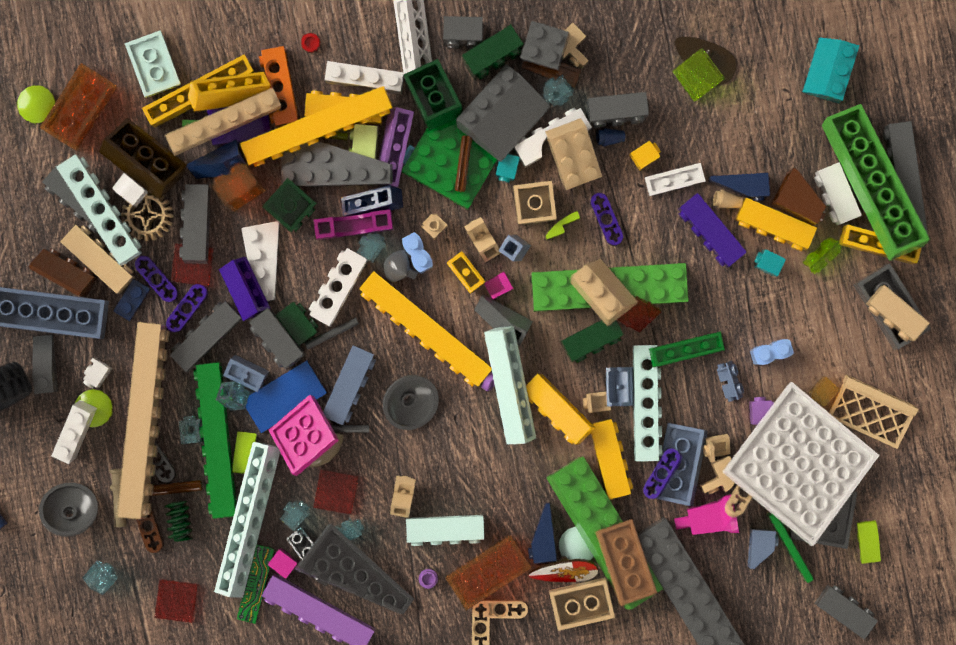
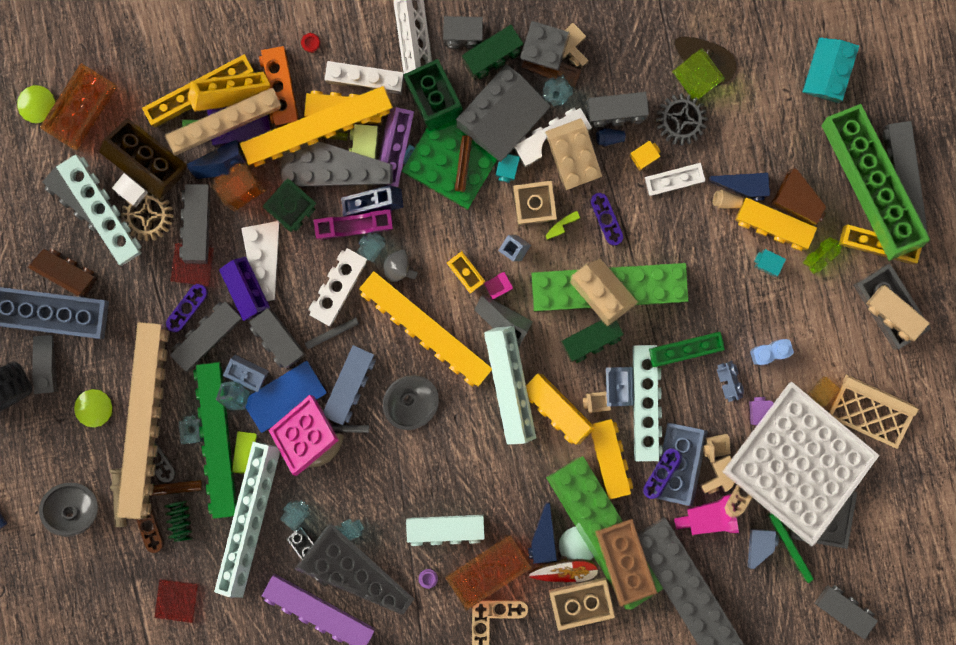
white brick [52,400,97,464] -> none
tan brick [60,225,136,294] -> none
white brick [83,358,112,389] -> none
clear light blue brick [83,560,118,595] -> none
dark blue plate [114,279,151,322] -> none
light aqua plate [125,30,181,98] -> none
dark purple beam [135,256,179,302] -> none
green tile [237,544,275,624] -> none
dark pink panel [268,548,299,579] -> none
dark green brick [275,301,319,346] -> none
clear red tile [313,469,359,514] -> none
tan brick [390,476,416,518] -> none
light blue brick [402,232,433,273] -> none
tan window [421,214,448,240] -> none
tan brick [465,217,501,262] -> none
medium lavender tile [481,372,495,392] -> none
clear red piece [616,296,661,333] -> none
dark purple brick [678,193,746,268] -> none
white brick [814,162,862,225] -> none
lime slope [857,520,881,564] -> none
none -> dark grey gear [656,94,708,146]

